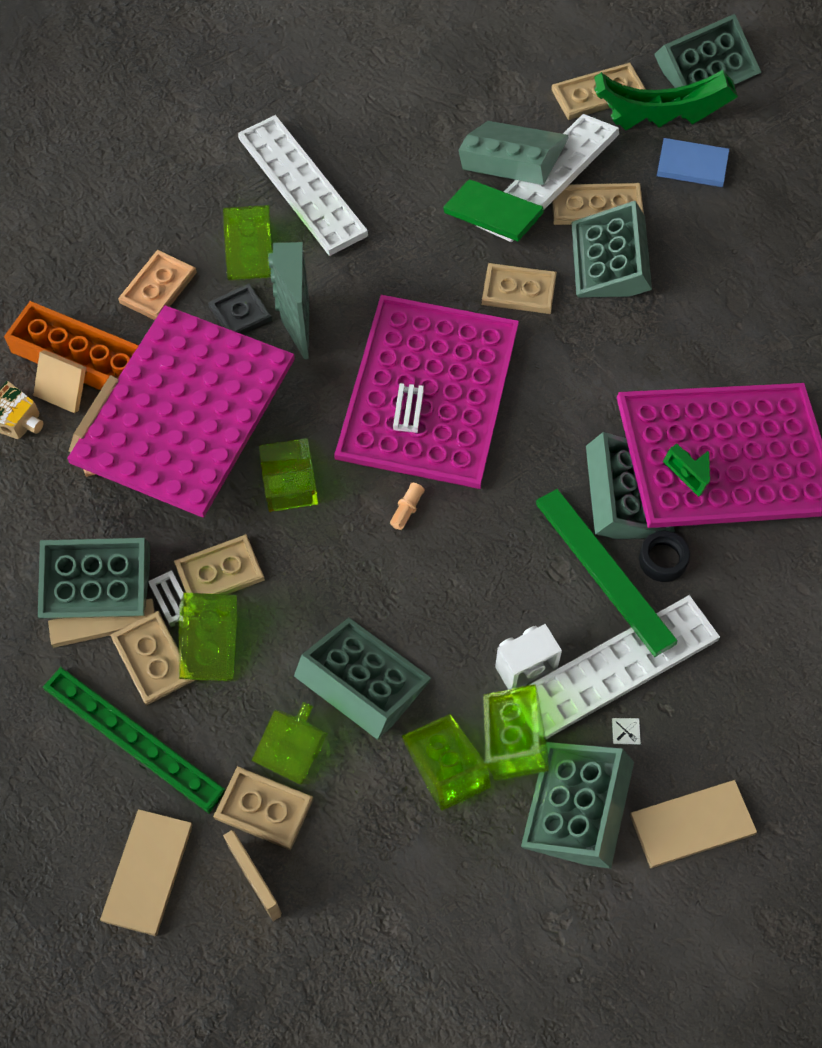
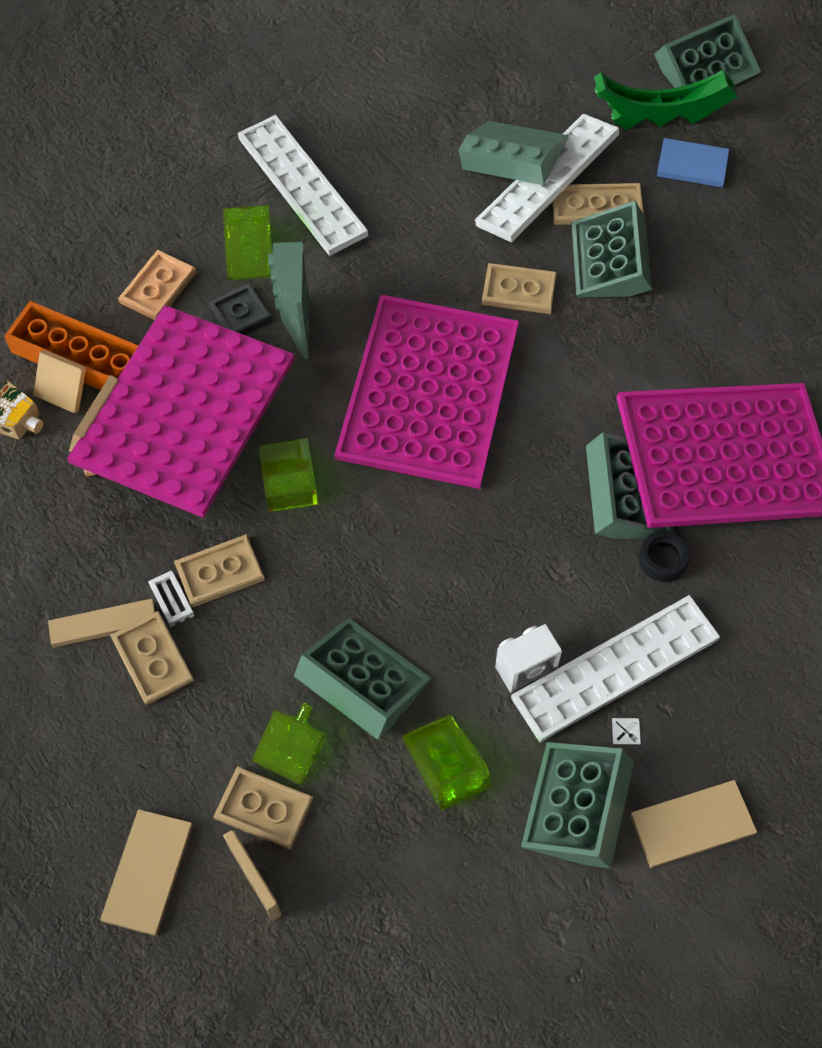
sand green slope [38,538,150,619] -> none
green tile [43,667,226,814] -> none
clear neon green slope [179,592,237,681] -> none
light nougat axle [390,483,425,530] -> none
white tile [393,383,424,433] -> none
green tile [443,179,544,242] -> none
clear neon green slope [483,684,549,781] -> none
green tile [536,489,678,657] -> none
tan tile [552,63,646,120] -> none
green slope [663,443,710,497] -> none

